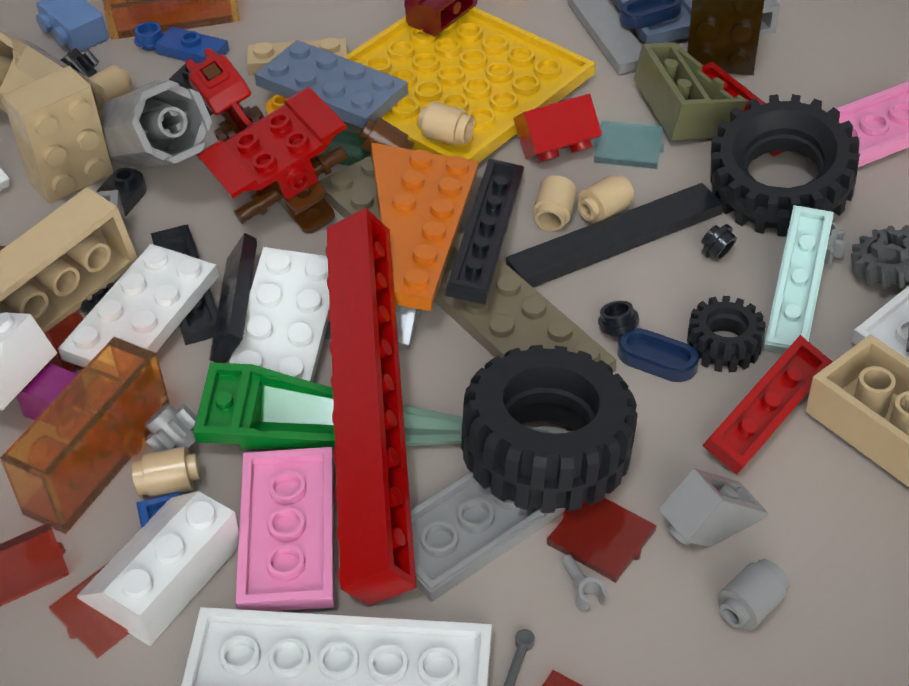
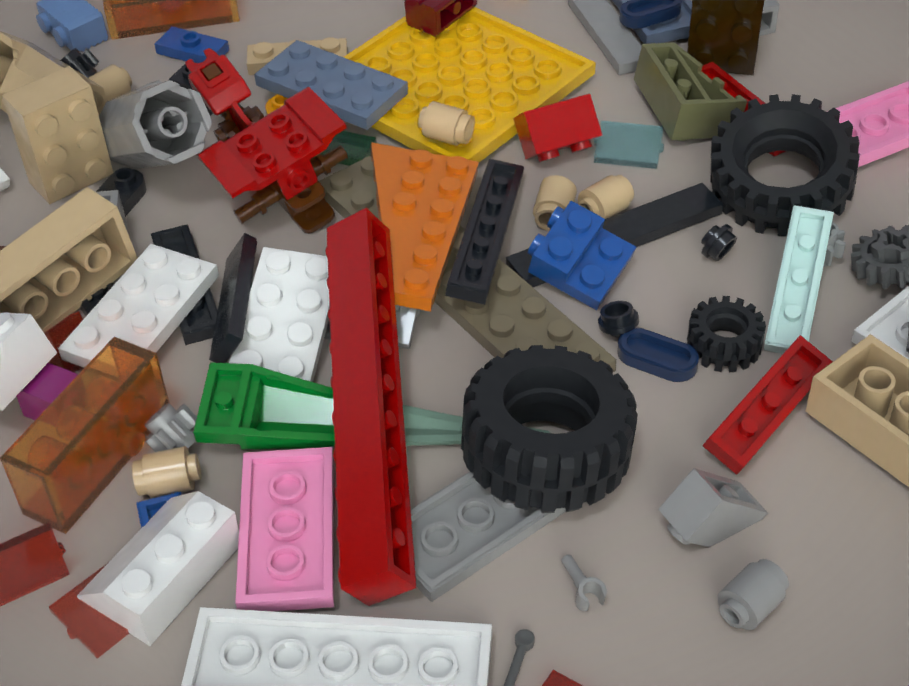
blue plate [134,21,165,51] -> none
reddish brown brick [358,117,414,154] -> none
clear red piece [546,498,656,583] -> none
none -> blue plate [528,201,636,310]

